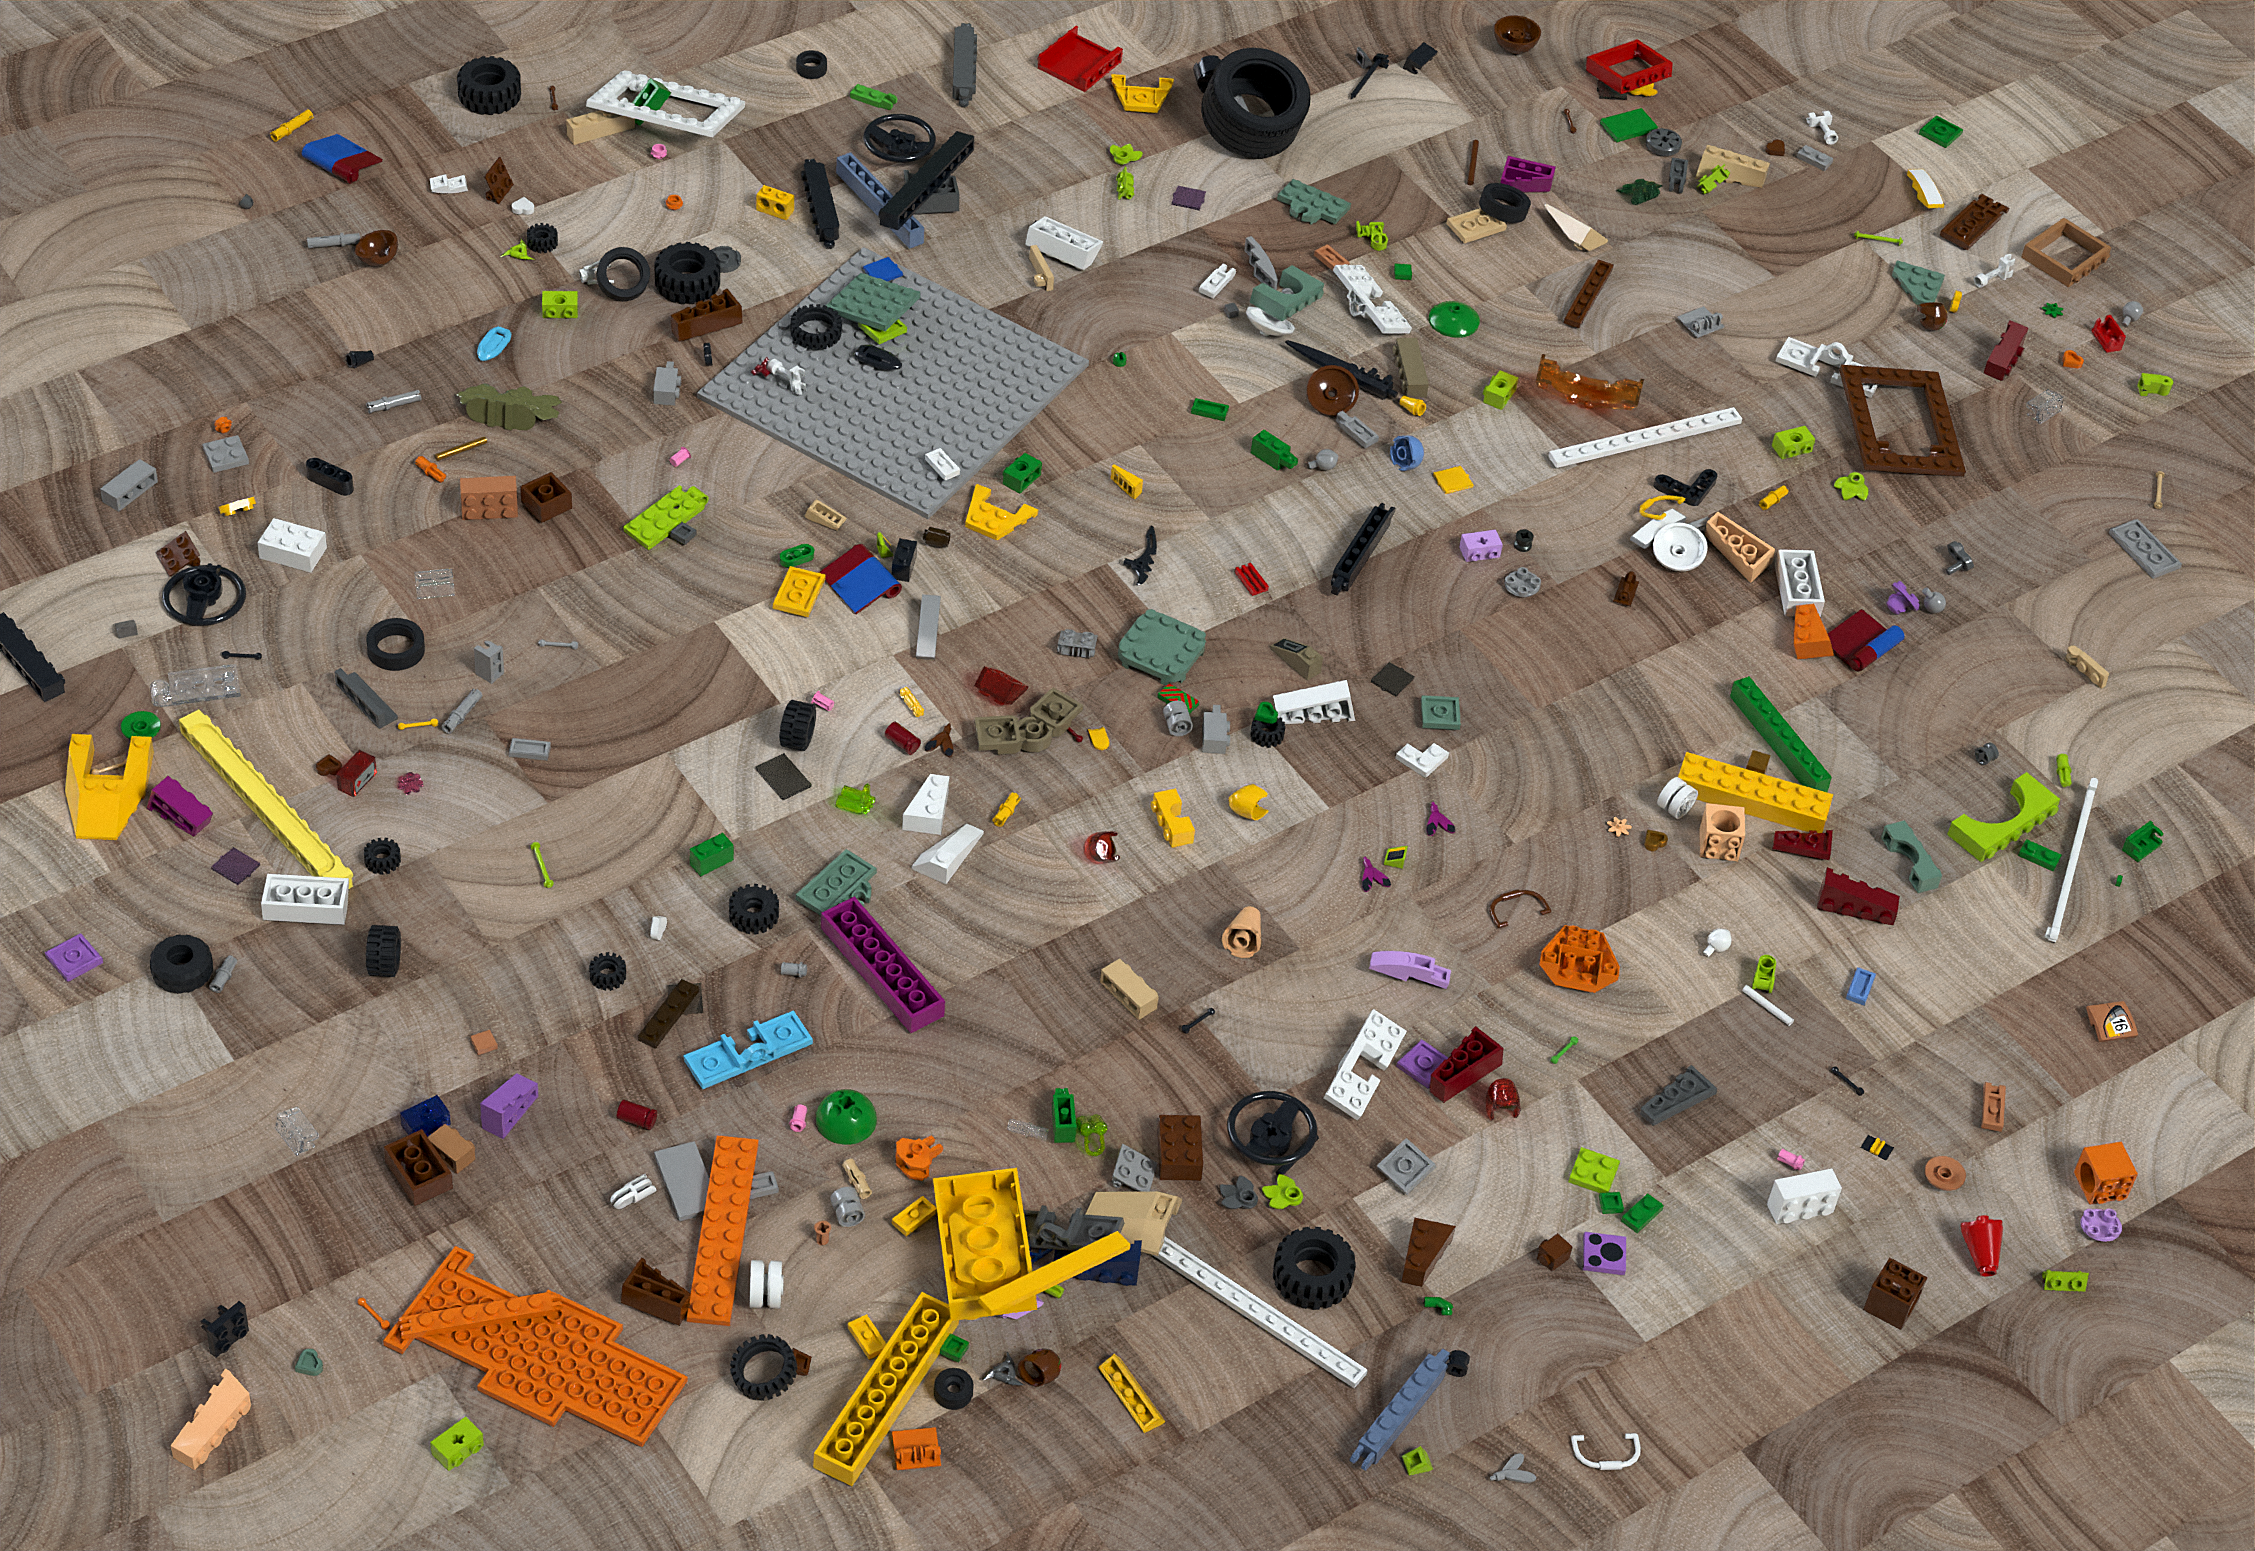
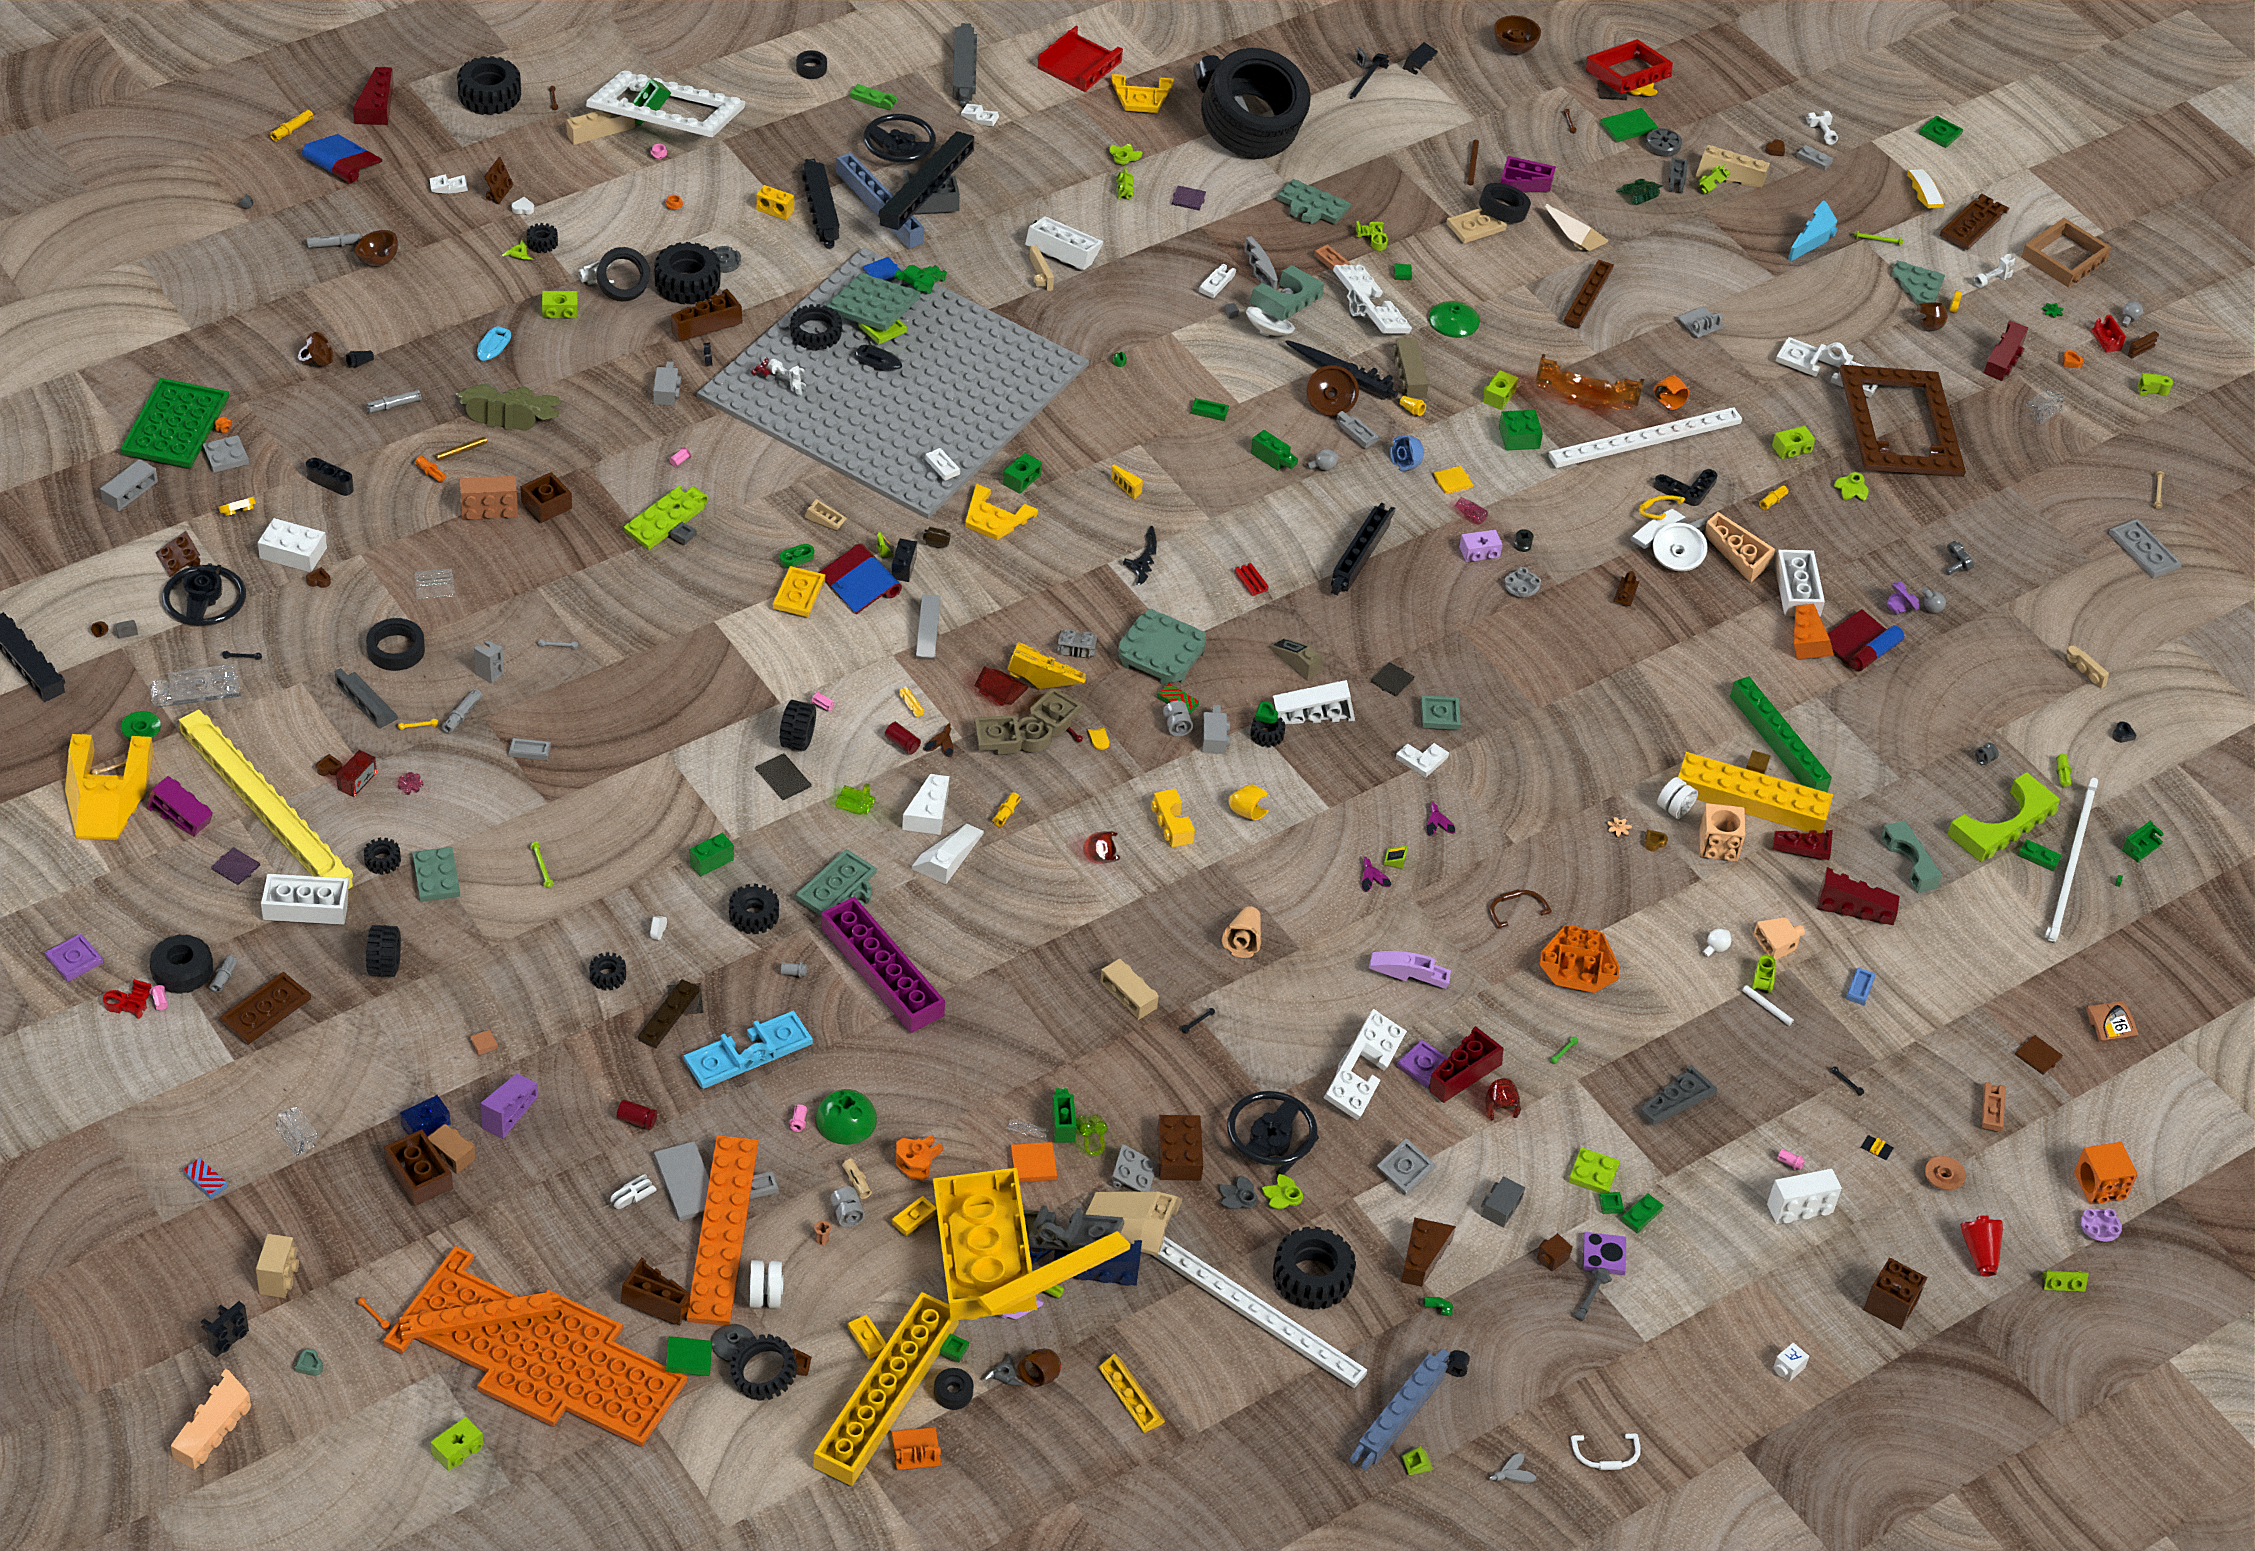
none -> reddish brown hinge [91,621,109,637]
none -> red piece [103,979,152,1019]
none -> green plate [120,378,230,468]
none -> bright pink piece [149,985,168,1010]
none -> tile [183,1158,228,1199]
none -> reddish brown plate [220,972,311,1045]
none -> tan brick [256,1234,299,1298]
none -> reddish brown tile [298,332,334,367]
none -> reddish brown tile [306,567,331,588]
none -> dark red wedge [353,67,394,125]
none -> sand green plate [413,847,460,902]
none -> green tile [666,1336,712,1376]
none -> dark grey dish [712,1324,754,1362]
none -> green animal [894,265,947,294]
none -> white slope [961,104,999,126]
none -> yellow wedge [1007,642,1086,689]
none -> orange tile [1011,1142,1057,1182]
none -> clear pink hinge [1455,497,1488,524]
none -> dark grey brick [1481,1176,1525,1228]
none -> green brick [1499,410,1543,451]
none -> dark grey piece [1575,1268,1612,1321]
none -> orange piece [1653,375,1689,410]
none -> light nougat torso [1753,918,1805,960]
none -> white brick [1773,1343,1809,1382]
none -> medium azure wedge [1788,200,1838,261]
none -> reddish brown piece [2015,1035,2063,1075]
none -> black tile [2112,721,2137,742]
none -> reddish brown tile [2128,331,2159,359]

